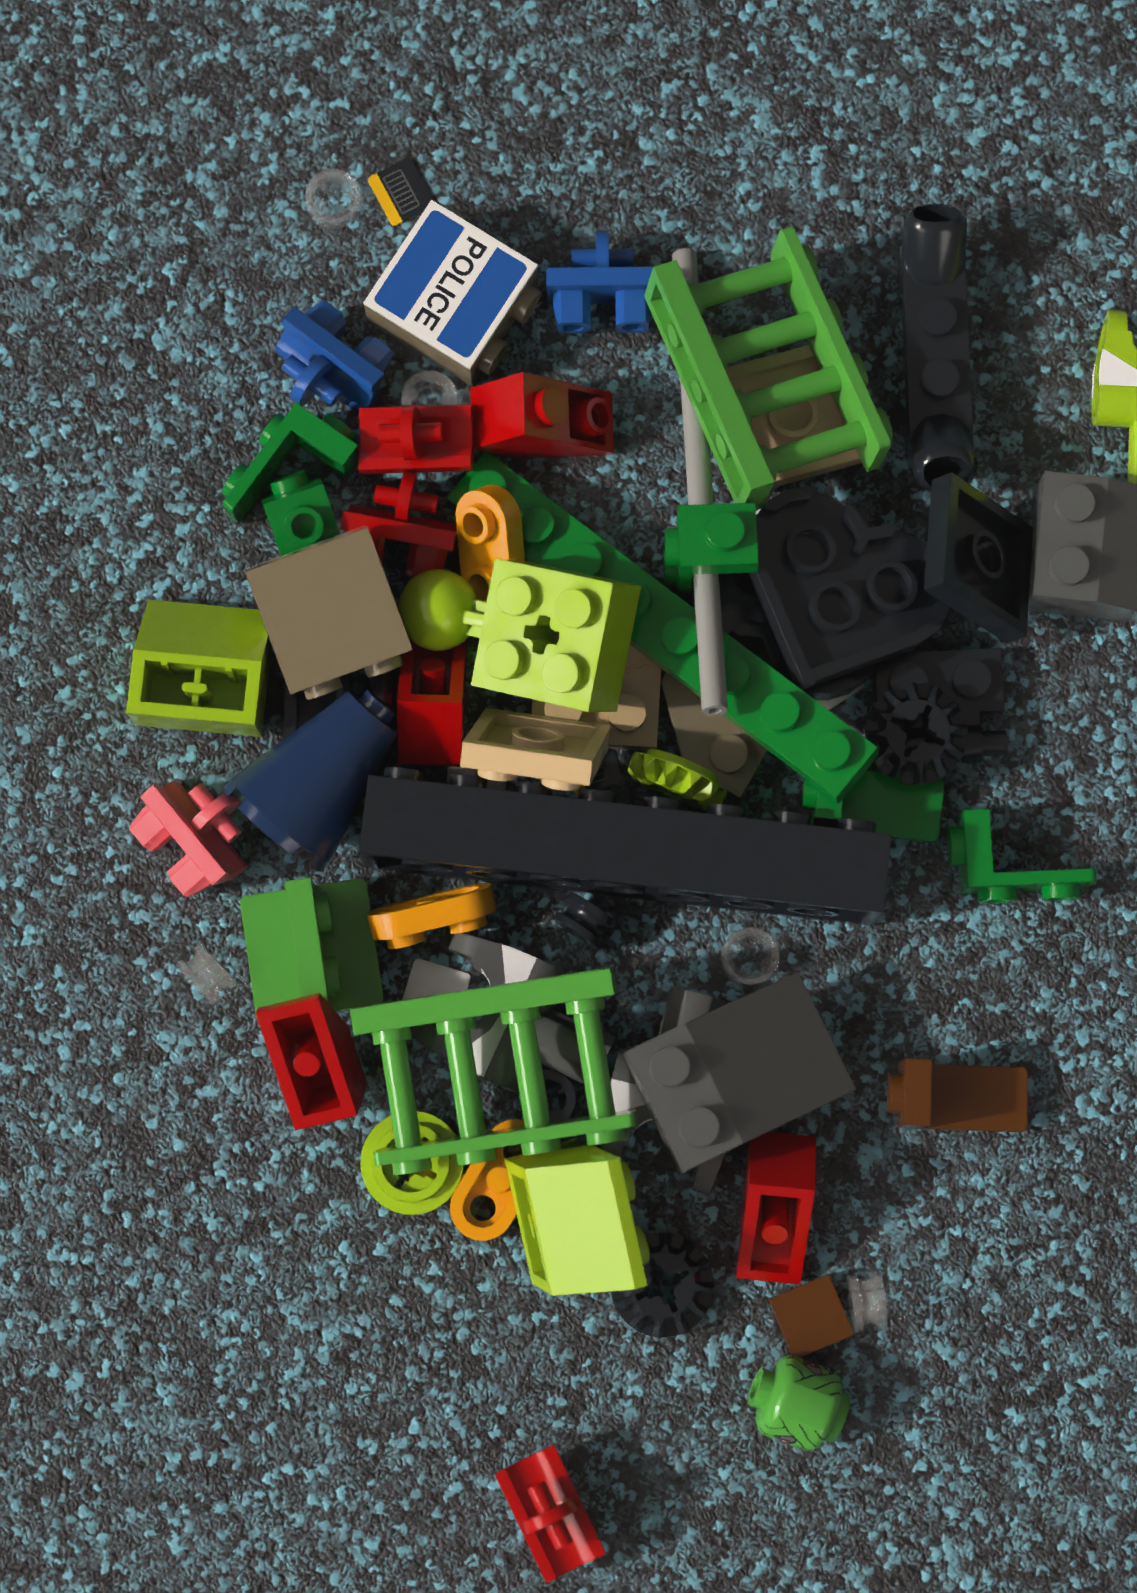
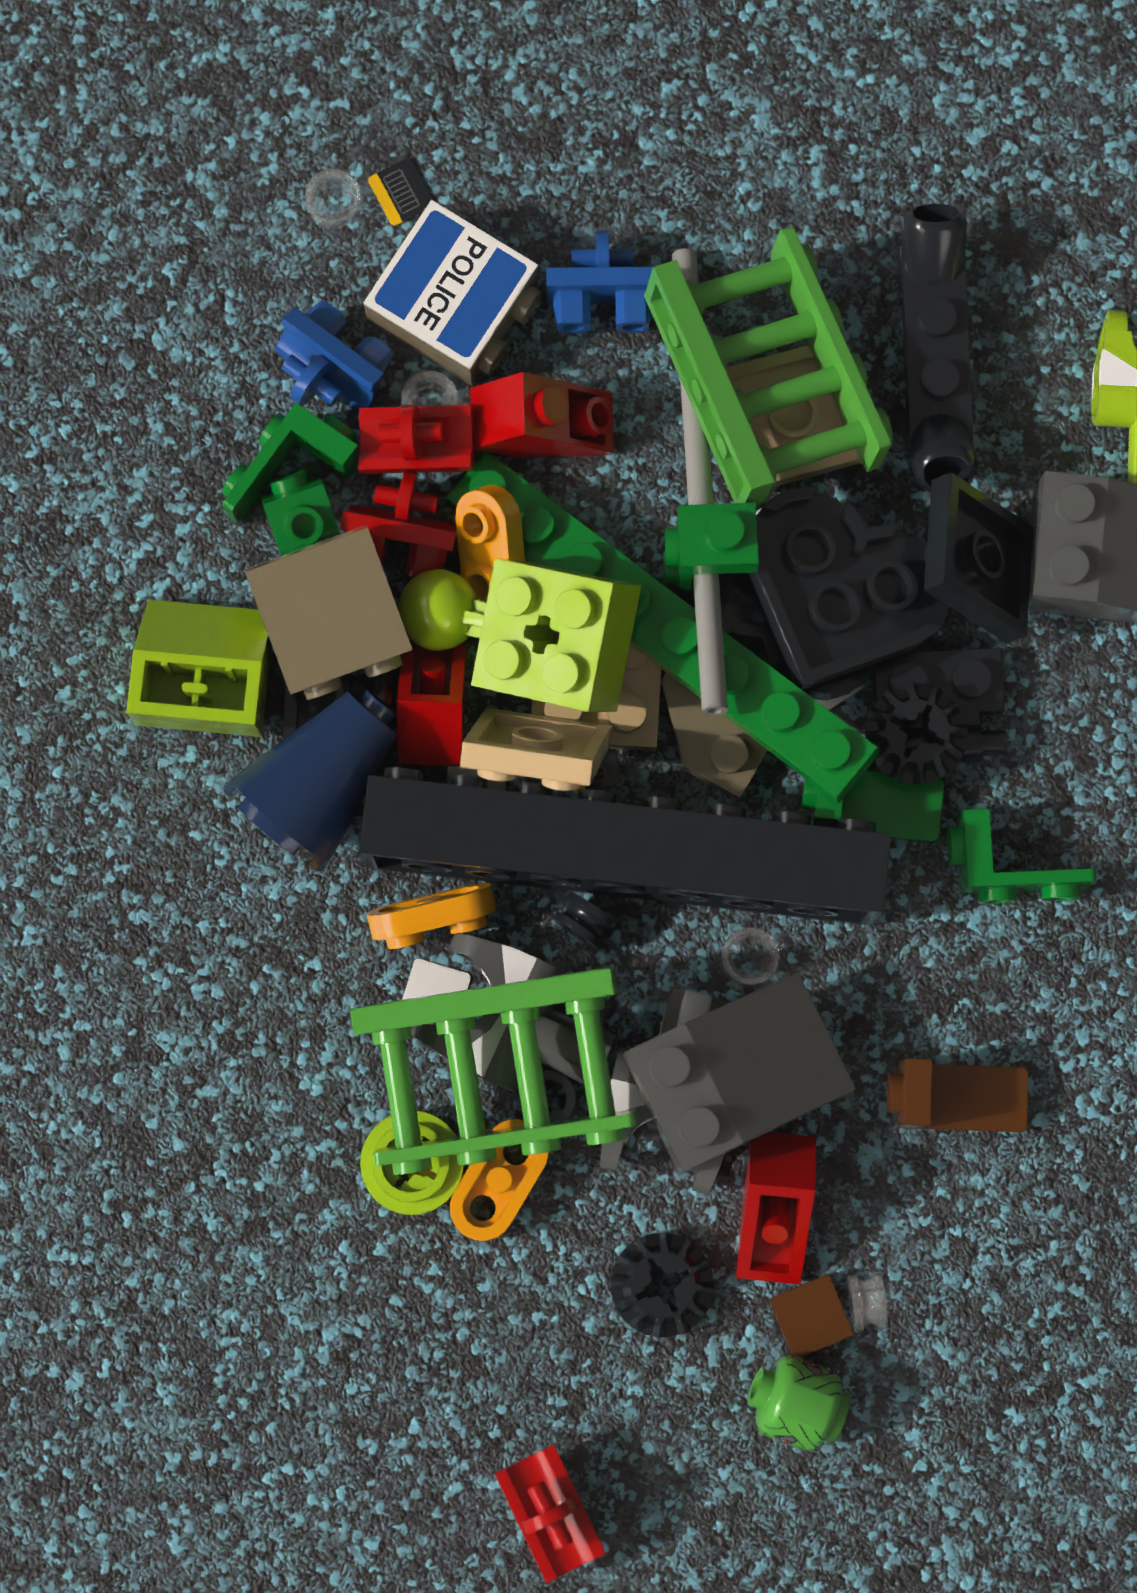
coral hips [129,780,249,897] -> none
clear bush [176,943,238,1007] -> none
bright green bracket [240,878,384,1019] -> none
red slope [255,993,367,1130] -> none
lime slope [505,1138,649,1296] -> none
lime gear [627,749,728,810] -> none

